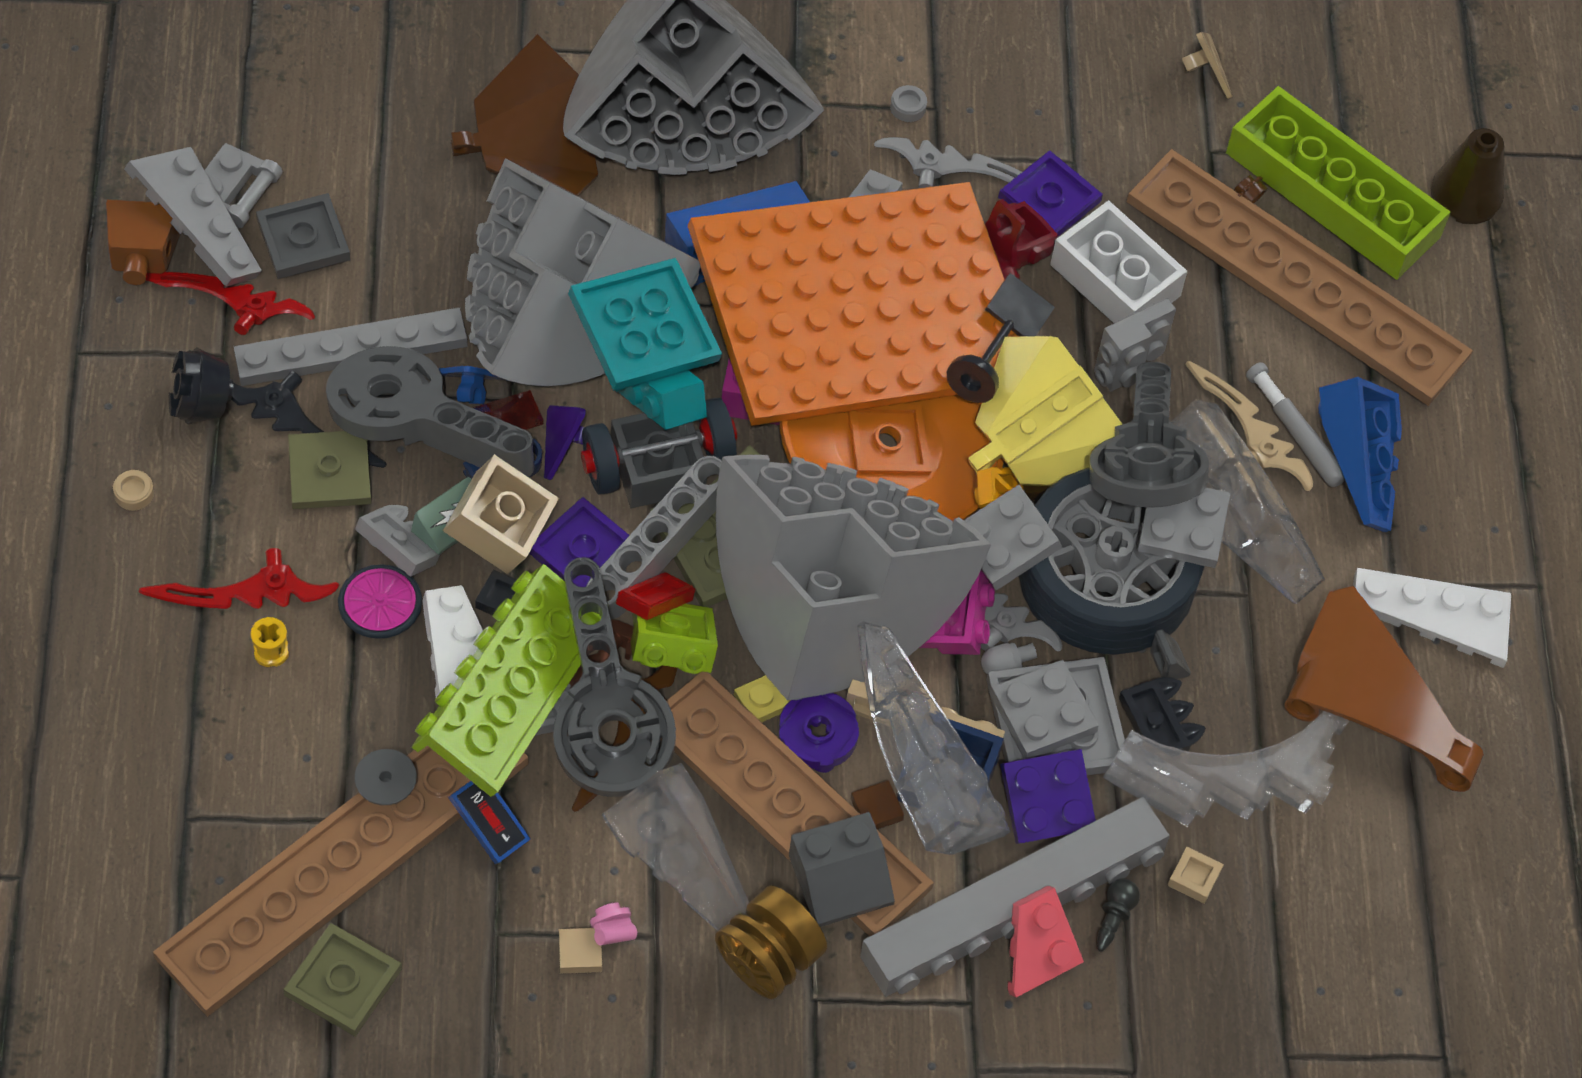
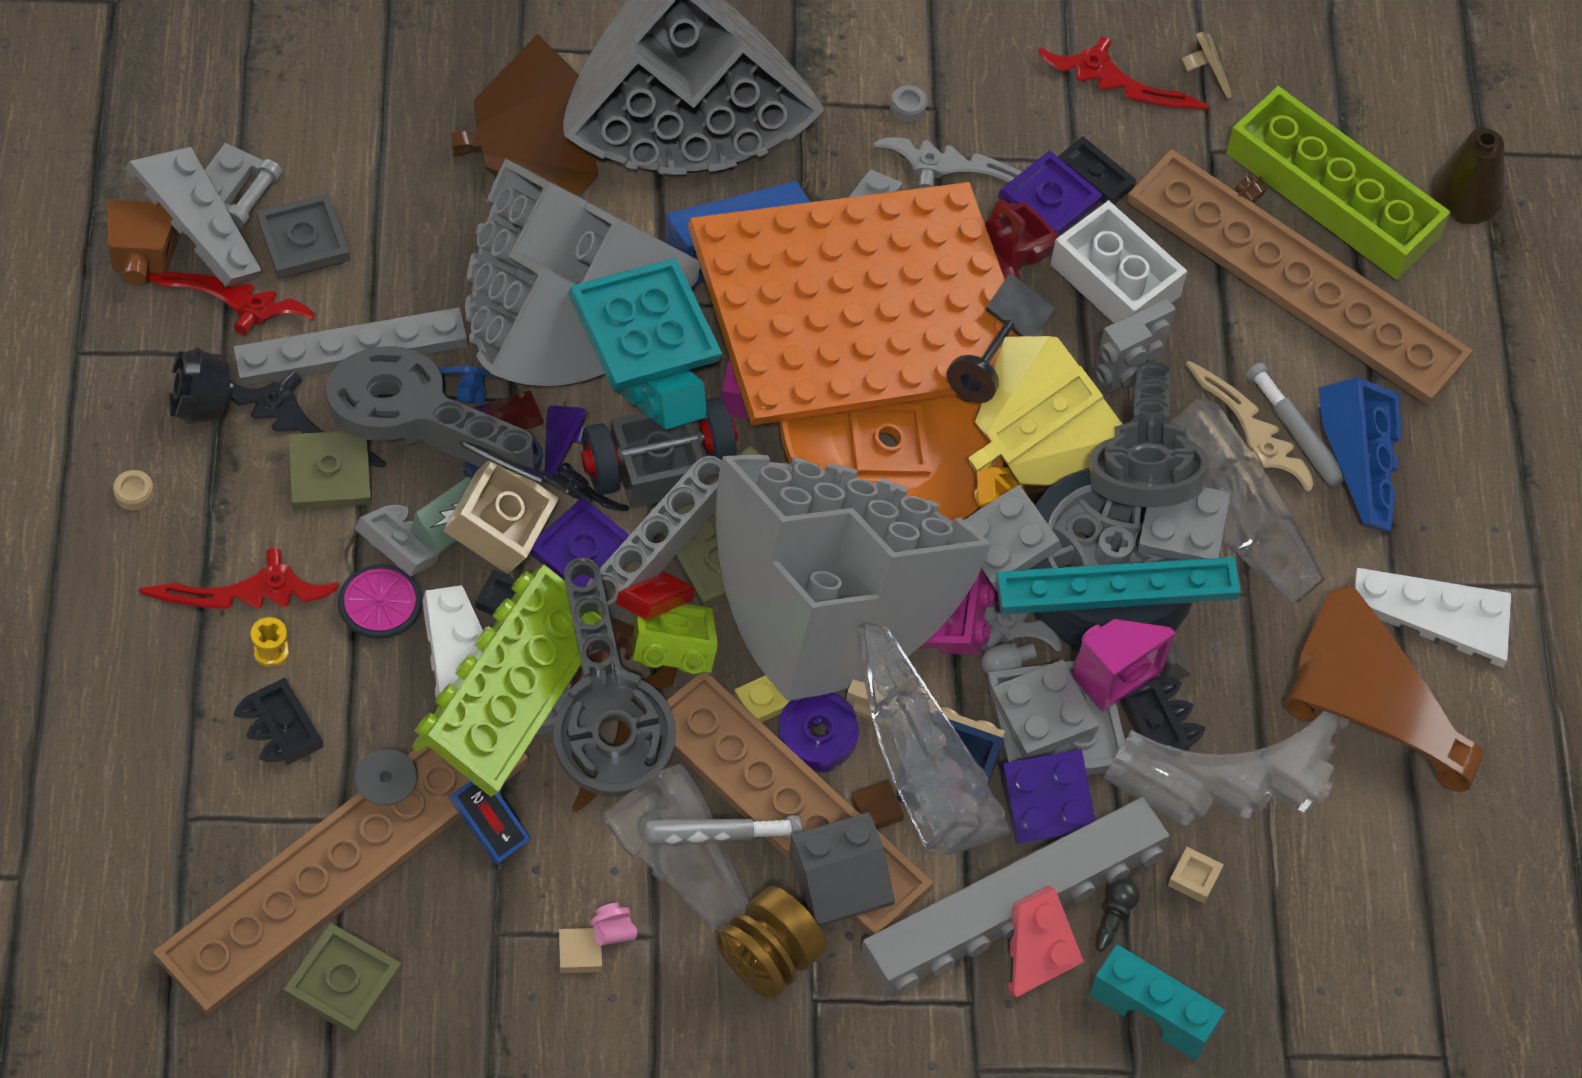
none -> black plate [234,677,323,765]
none -> black piece [459,440,630,512]
none -> light grey piece [642,815,802,846]
none -> teal plate [996,557,1241,615]
none -> red piece [1038,36,1209,109]
none -> black plate [1058,136,1136,205]
none -> dark pink slope [1072,619,1176,712]
none -> teal arch [1089,944,1225,1061]

